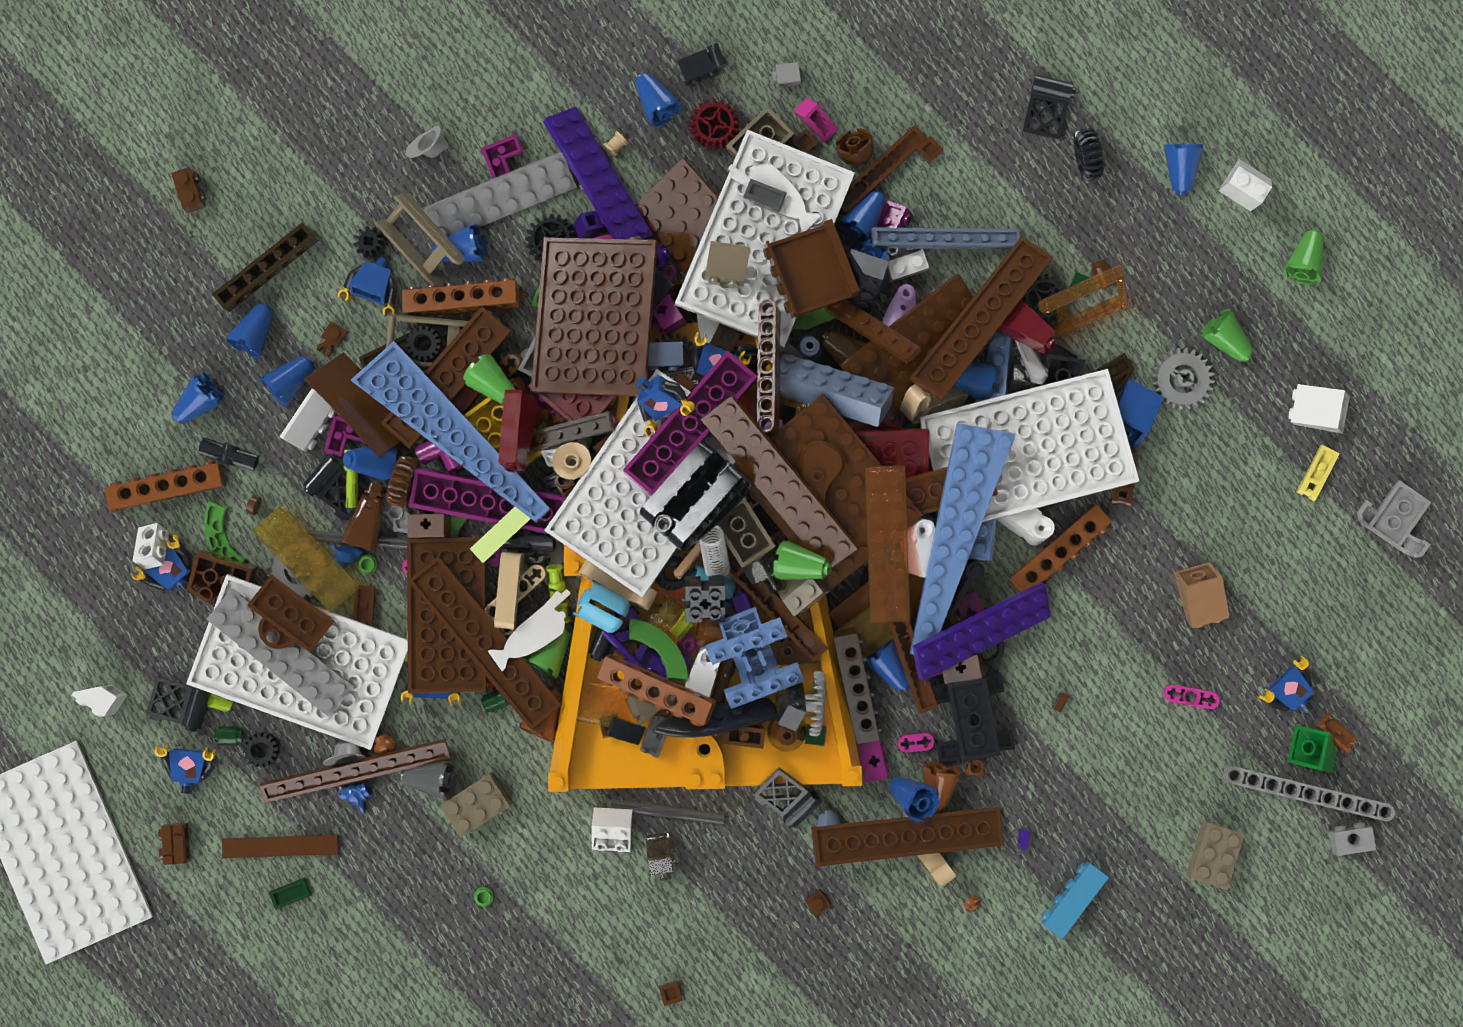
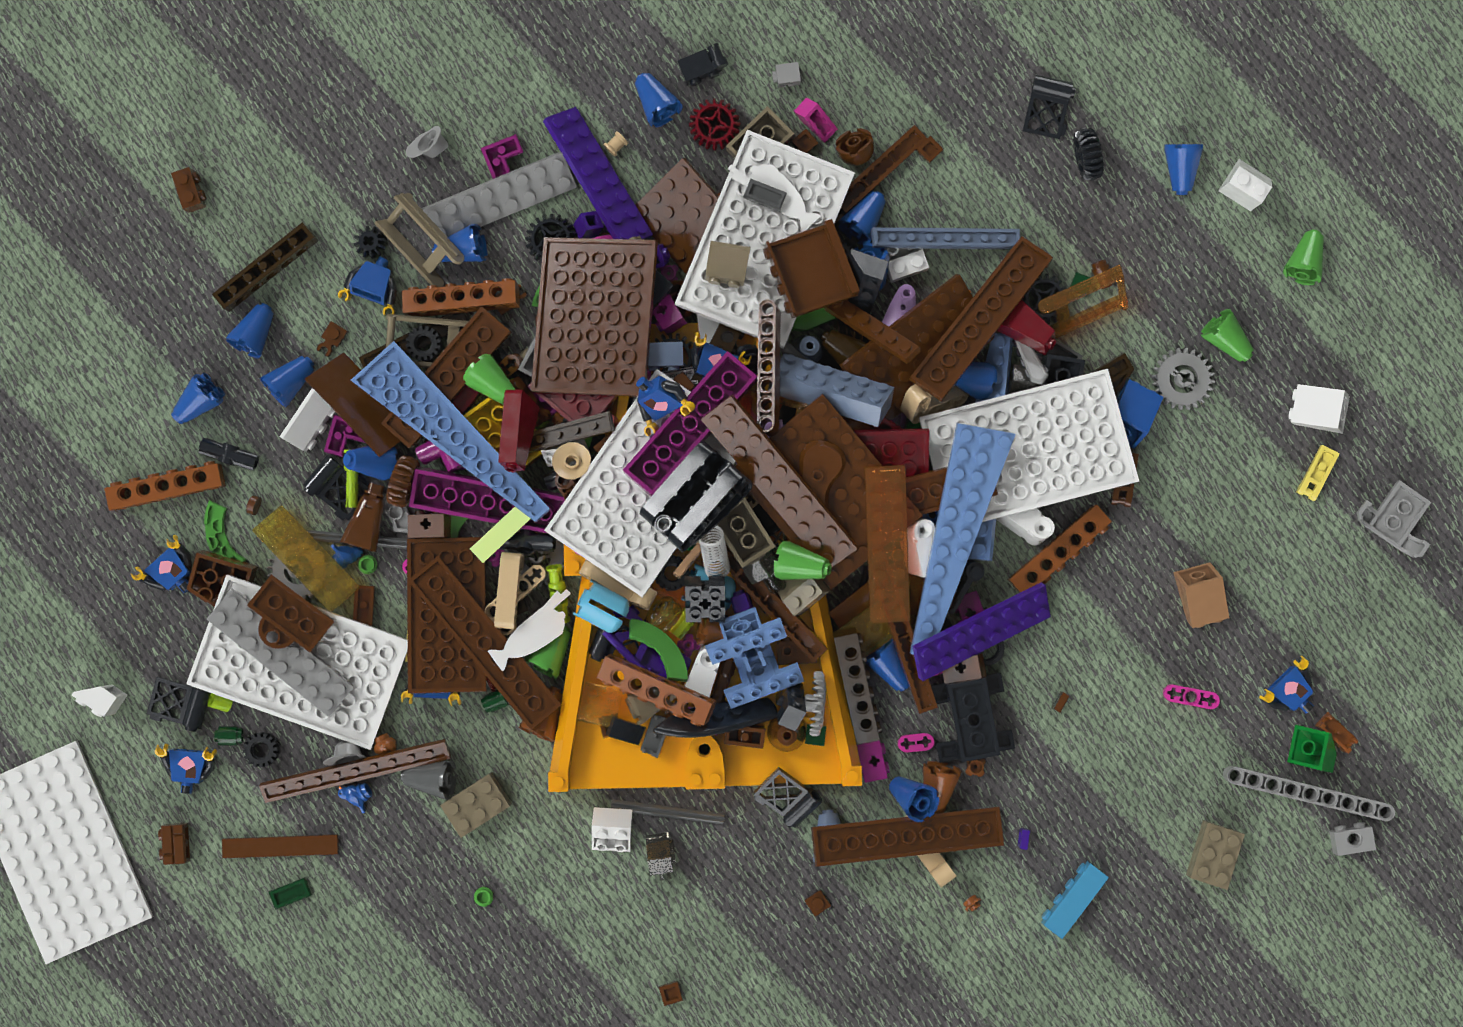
white brick [133,523,169,570] -> none
magenta bracket [877,200,912,228] -> none

